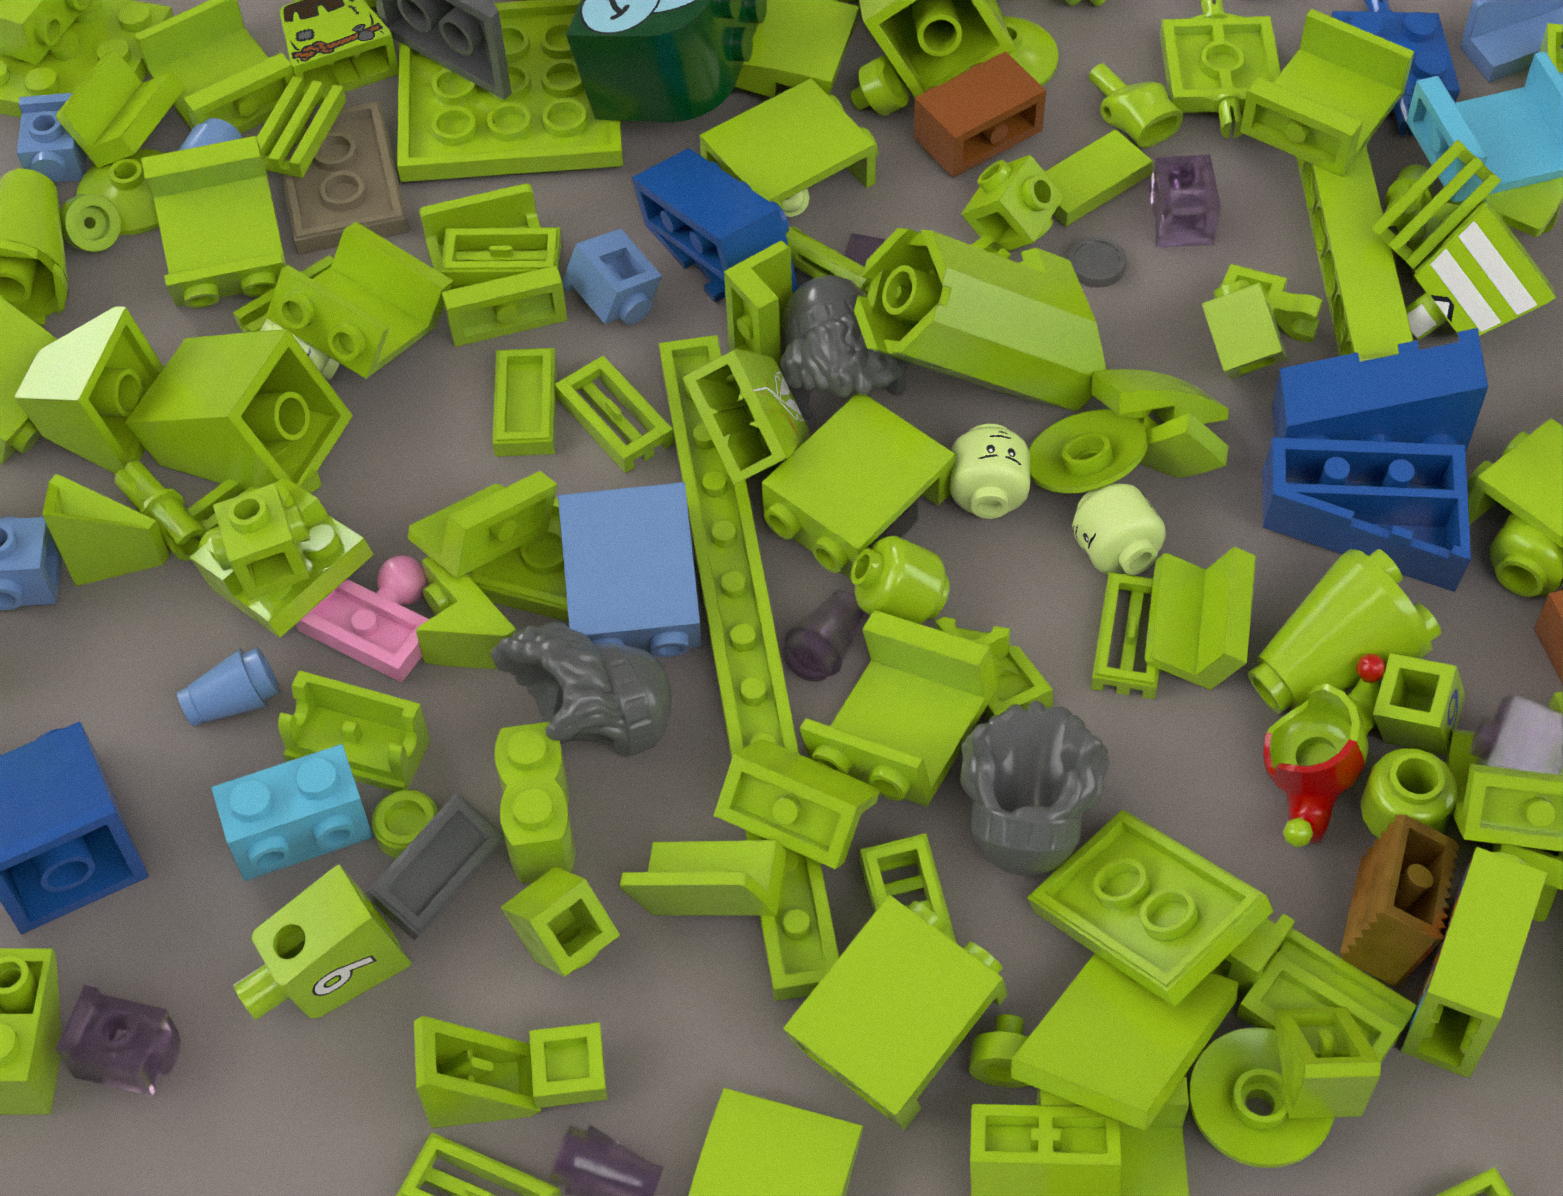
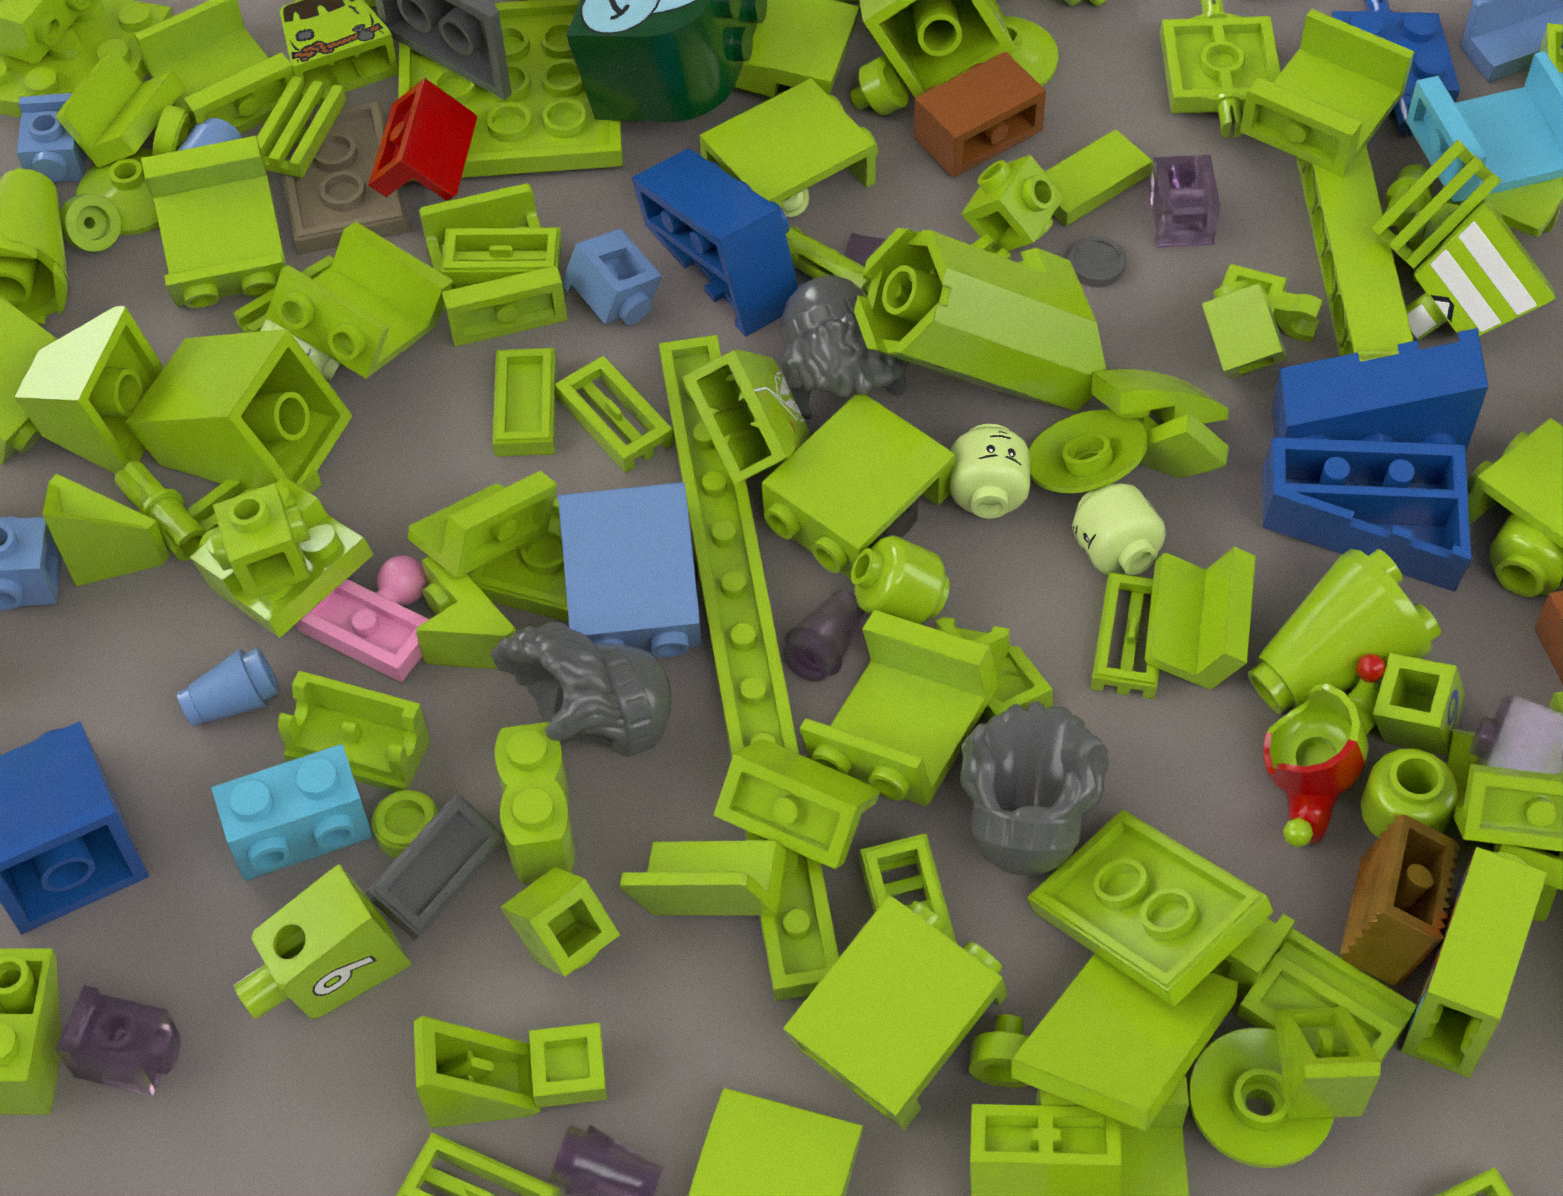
lime panel [724,241,792,373] -> none
lime piece [1089,63,1183,148] -> none
none -> lime tile [152,104,191,156]
none -> red panel [368,78,477,201]

